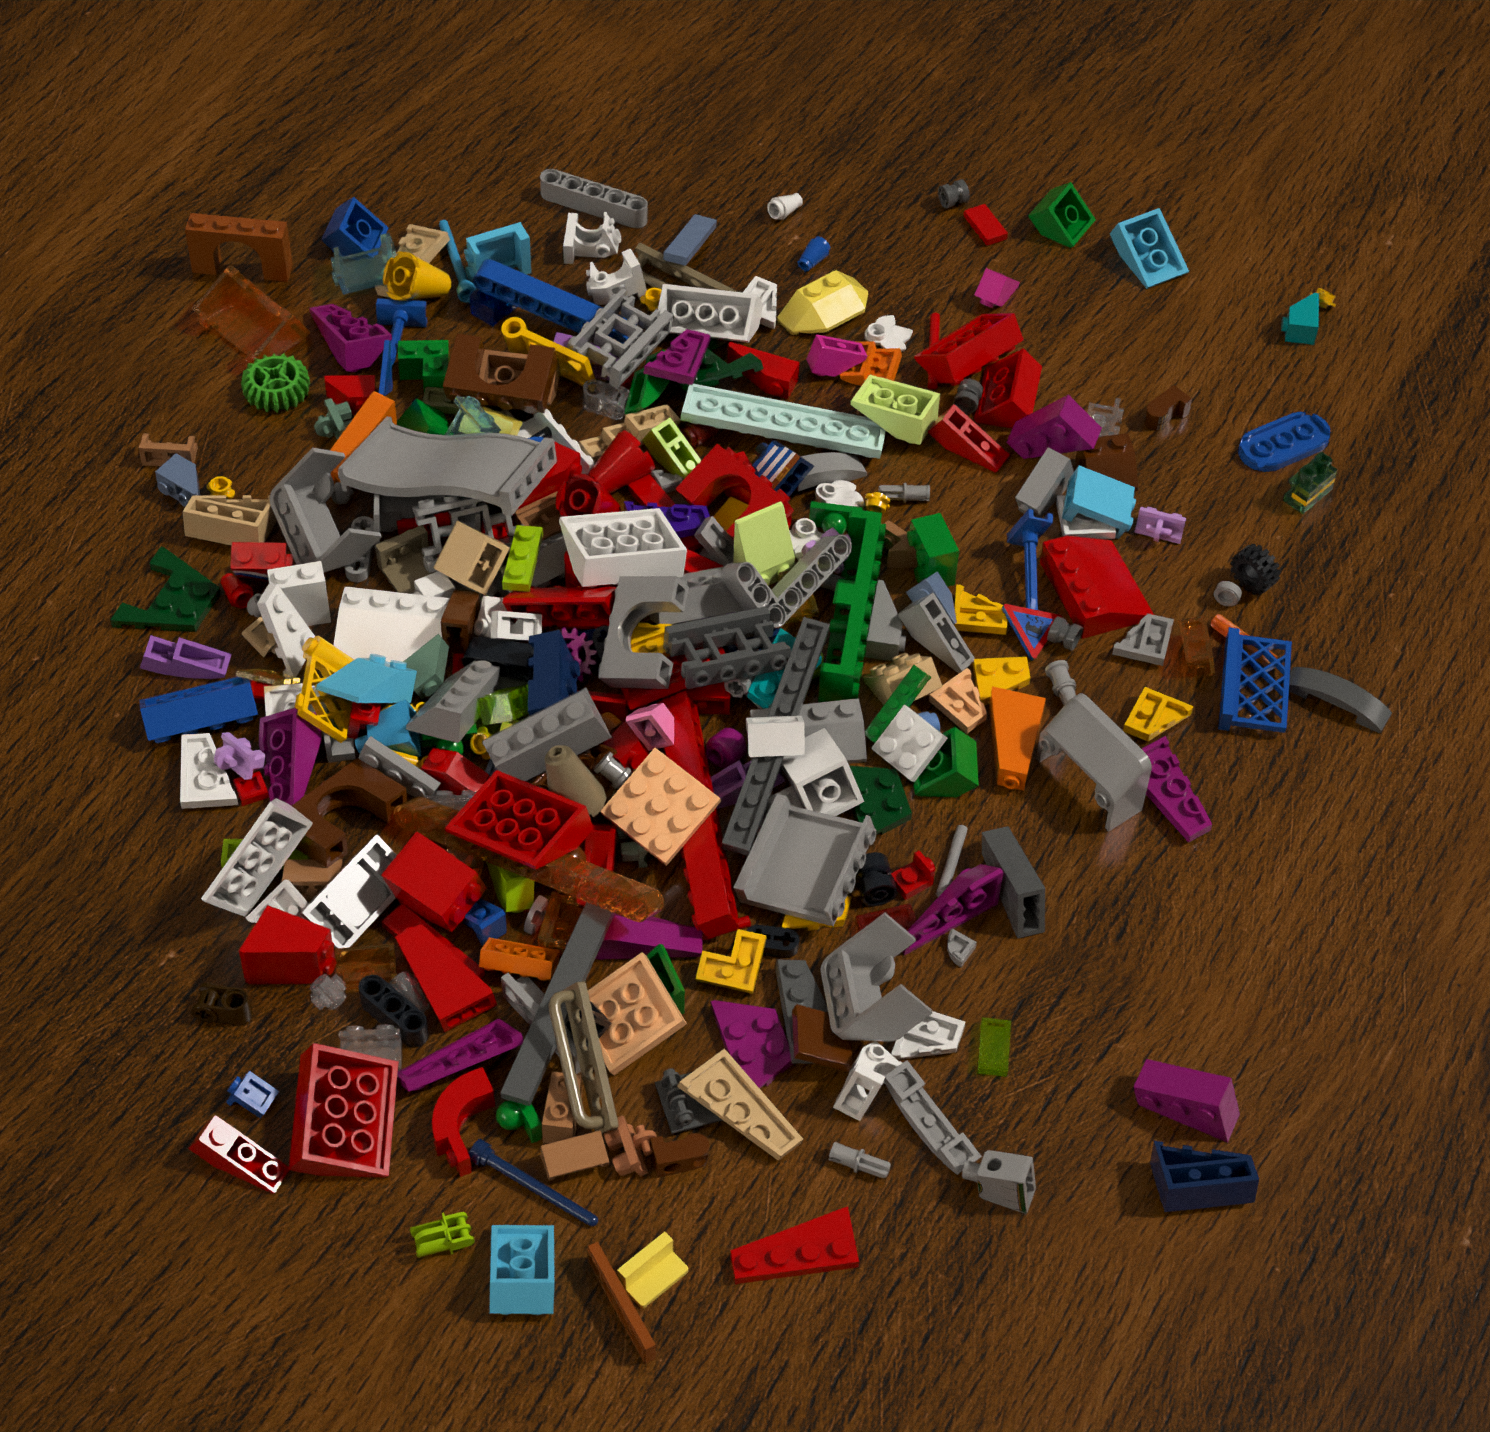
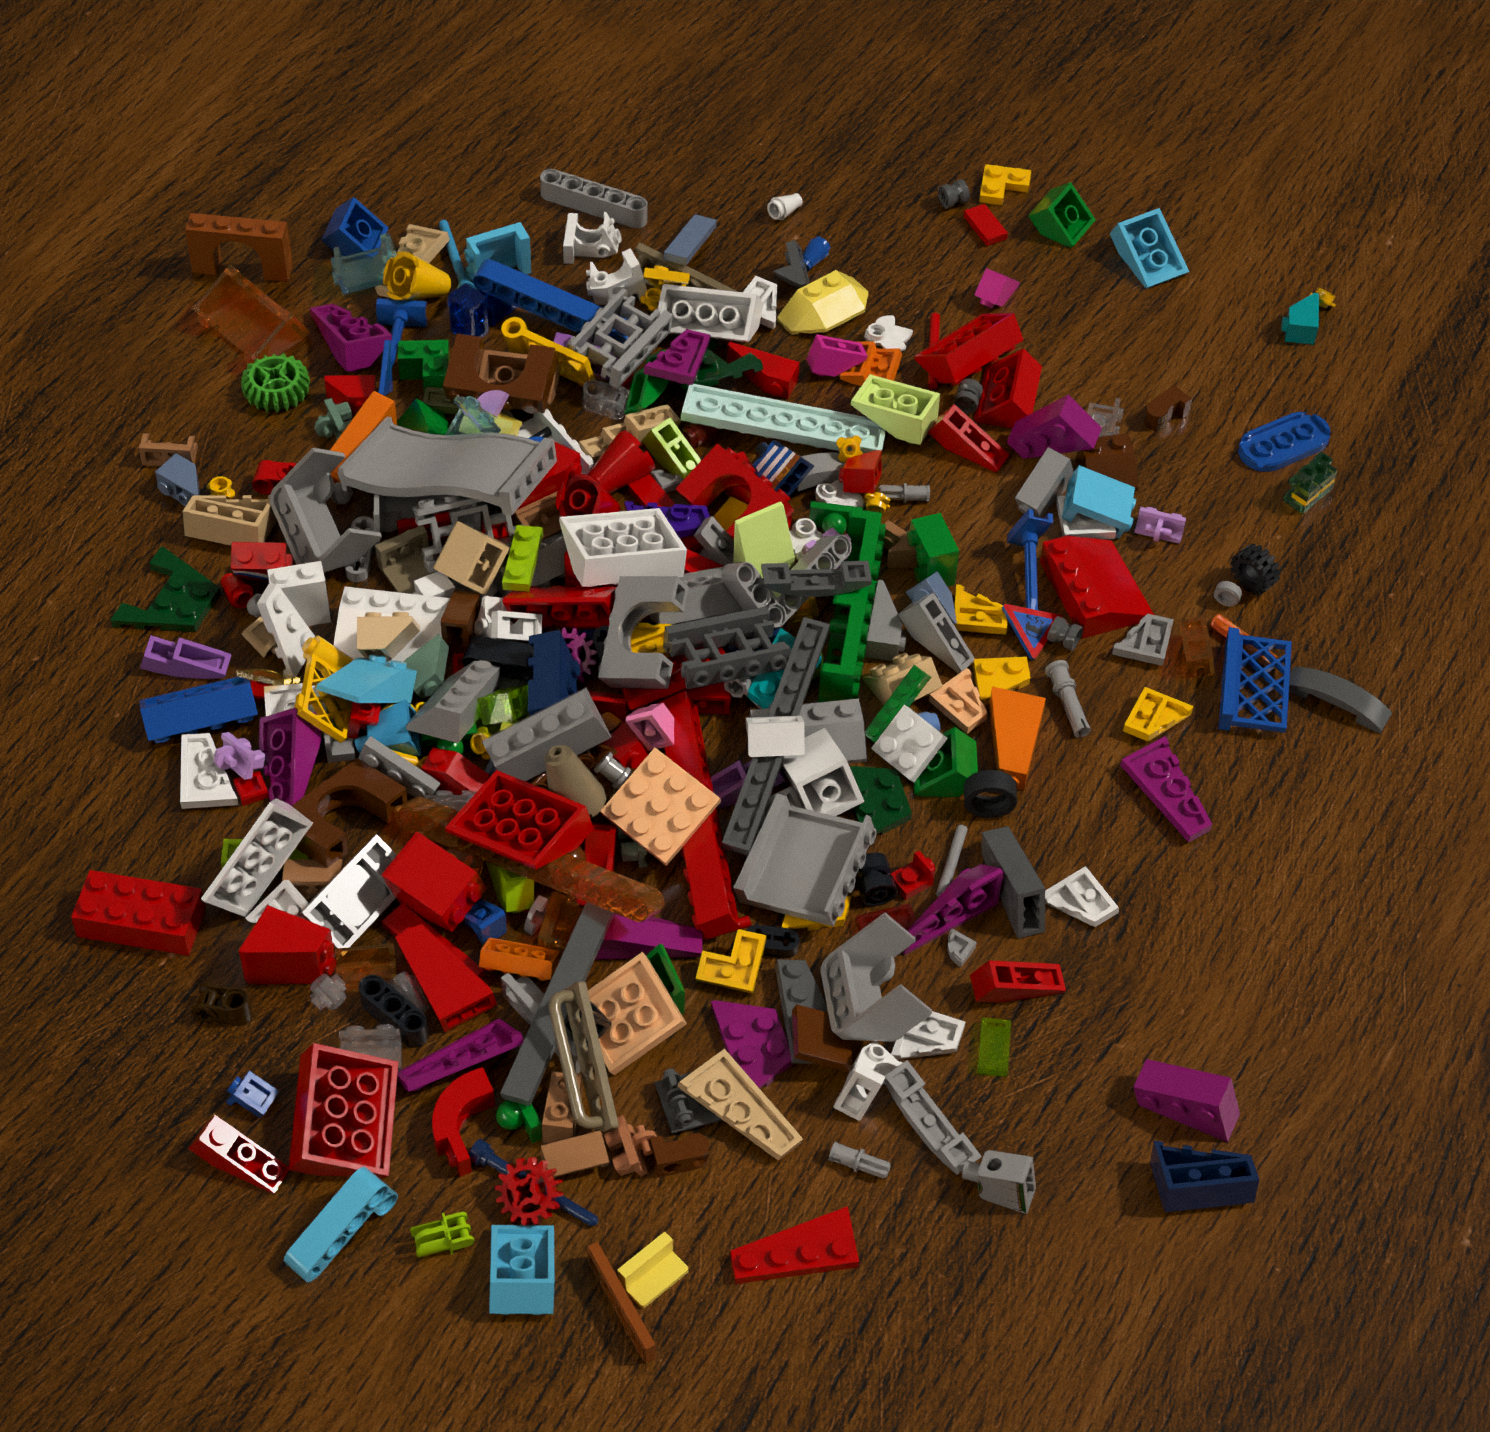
magenta head [706,728,747,768] -> none
light grey windscreen [1036,693,1152,832] -> none
none -> red brick [71,870,206,956]
none -> red piece [252,460,297,495]
none -> medium azure beam [284,1167,398,1282]
none -> tan slope [357,612,420,659]
none -> clear blue brick [448,283,489,338]
none -> lavender tile [474,390,509,417]
none -> red gear [495,1157,563,1226]
none -> yellow wing [643,266,690,290]
none -> dark grey slope [761,561,872,597]
none -> dark grey slope [774,240,810,289]
none -> yellow plate [836,435,863,462]
none -> red slope [839,450,882,494]
none -> black tyre [964,770,1017,818]
none -> red slope [970,960,1066,1003]
none -> yellow plate [979,164,1031,205]
none -> white wing [1045,866,1119,927]

